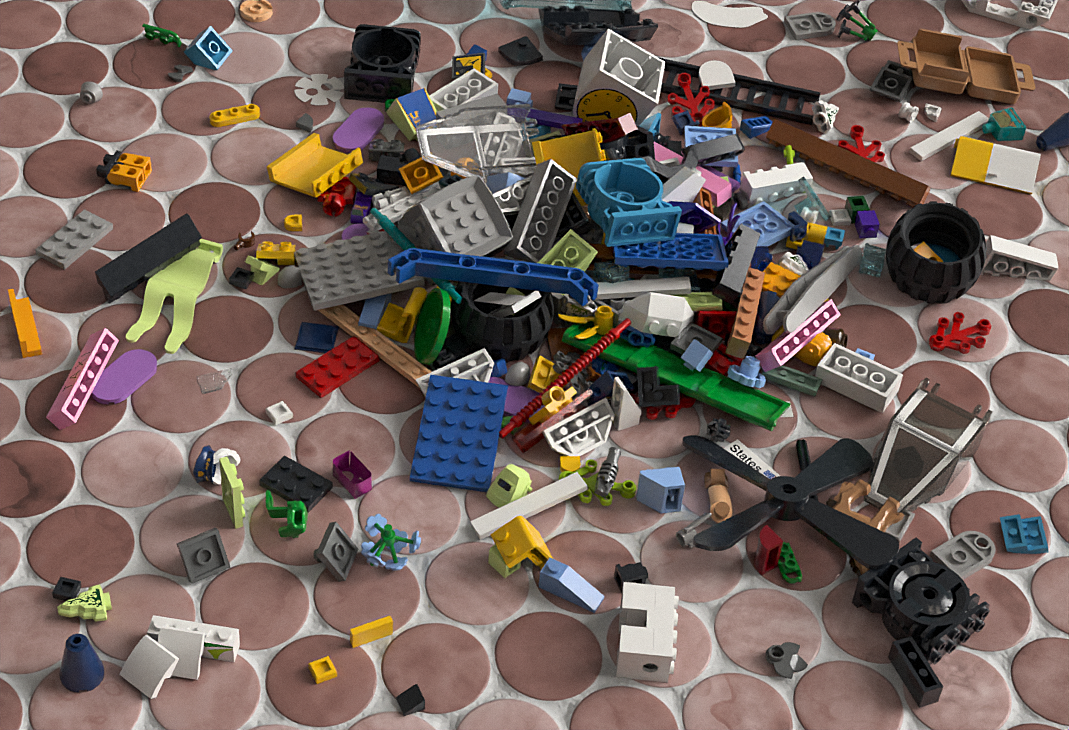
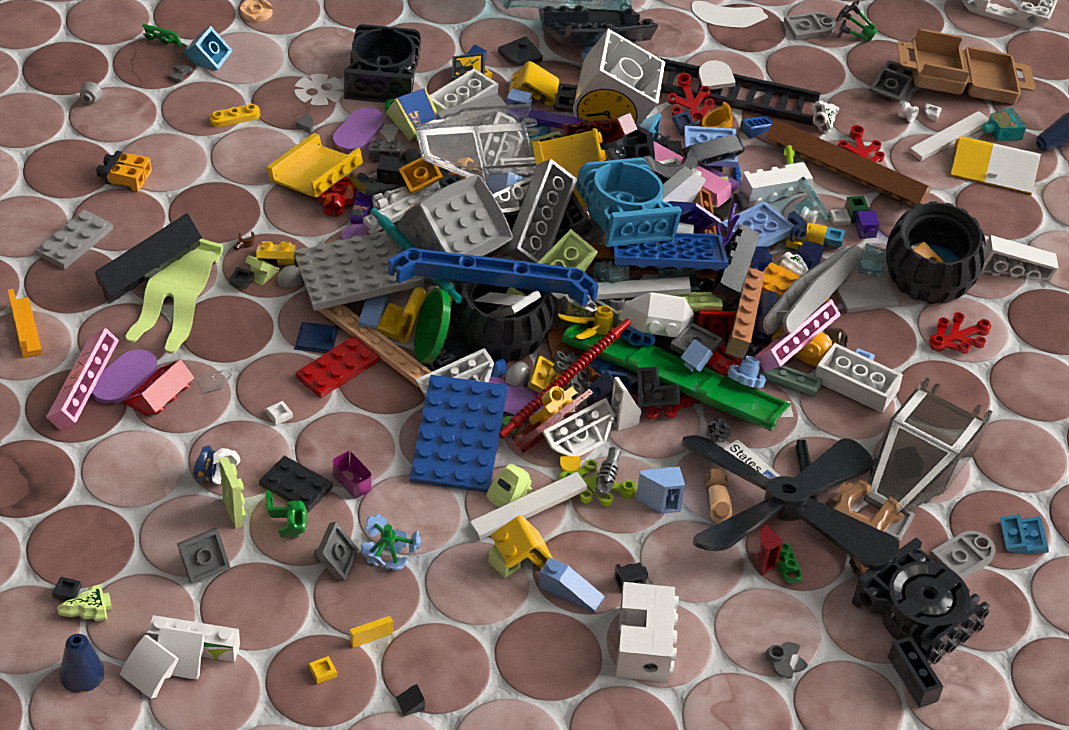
yellow tile [284,214,302,232] -> none
light grey plant [676,512,712,549] -> none
none -> slope [123,359,194,416]
none -> yellow piece [508,61,559,106]
none -> light grey tile [835,276,899,313]

